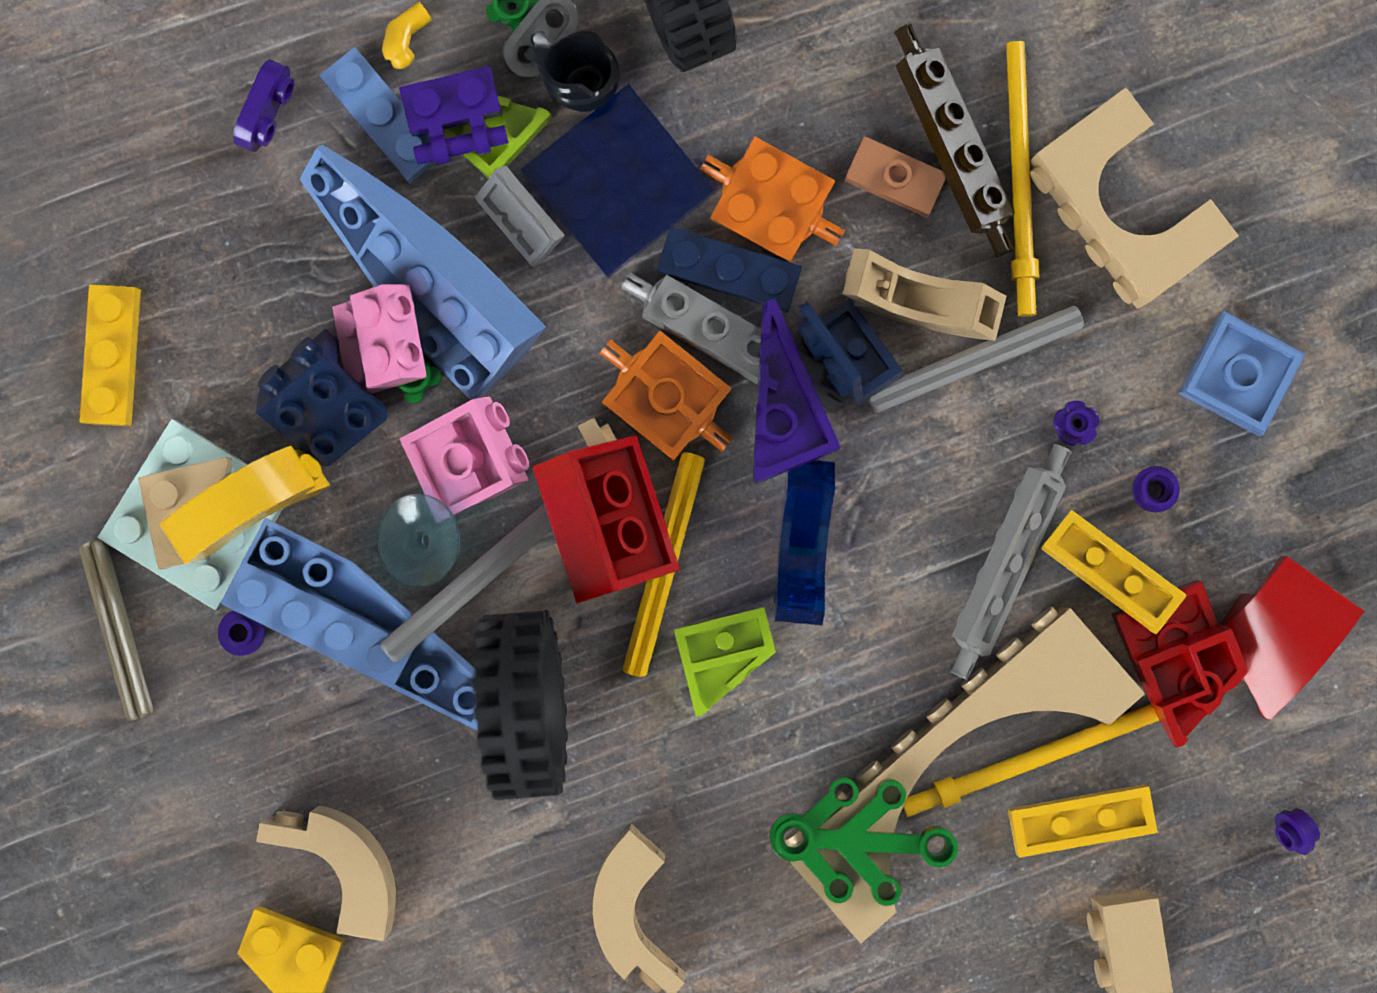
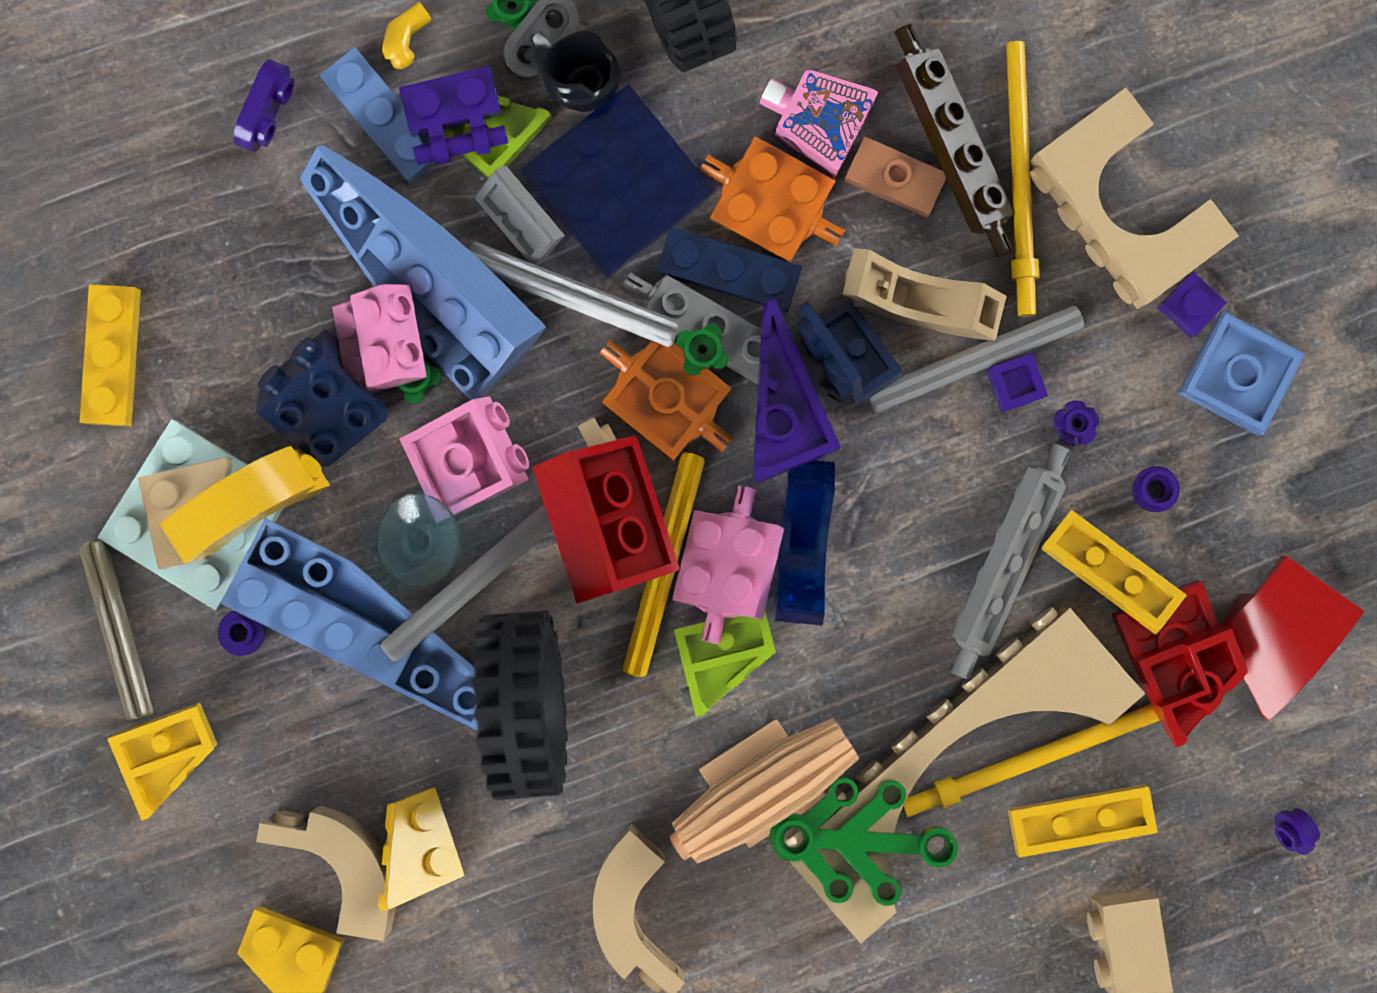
none -> yellow wing [107,702,217,821]
none -> yellow wing [378,787,465,911]
none -> light grey axle [468,242,680,347]
none -> light nougat plate [669,718,859,863]
none -> bright pink plate [672,486,784,645]
none -> green plate [677,324,728,376]
none -> torso [759,70,878,180]
none -> dark purple plate [986,352,1048,413]
none -> dark purple plate [1157,271,1227,338]

